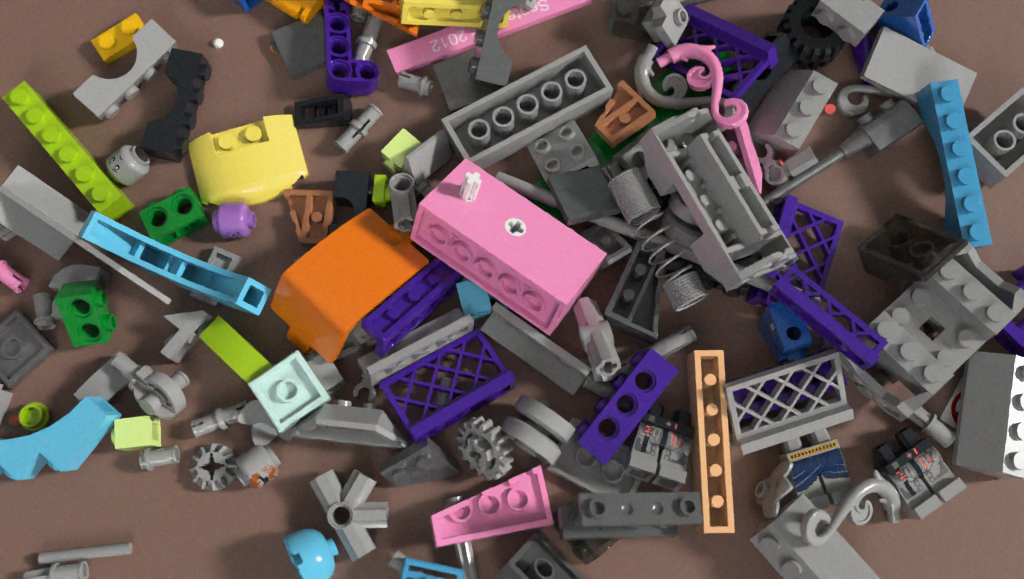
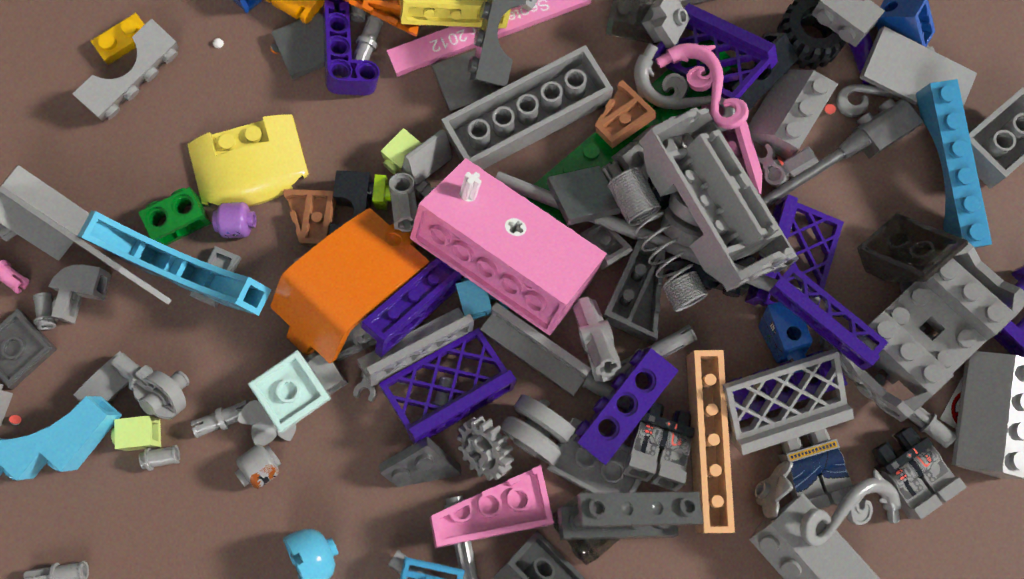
lime brick [2,81,135,221] -> none
lime plate [19,402,50,431] -> none
light grey bar [38,542,133,565] -> none
green brick [54,279,117,347] -> none
light grey head [106,145,150,186] -> none
black arch [140,48,212,163] -> none
light grey slope [160,310,215,364] -> none
light grey gear [189,443,238,491] -> none
lime slope [199,315,274,383] -> none
light grey wedge [290,400,411,450] -> none
black slope [294,93,352,129] -> none
light grey piece [309,469,389,562] -> none
light grey pin [334,103,383,154] -> none
light grey pin [398,71,434,97] -> none
light grey piece [527,120,601,183] -> none

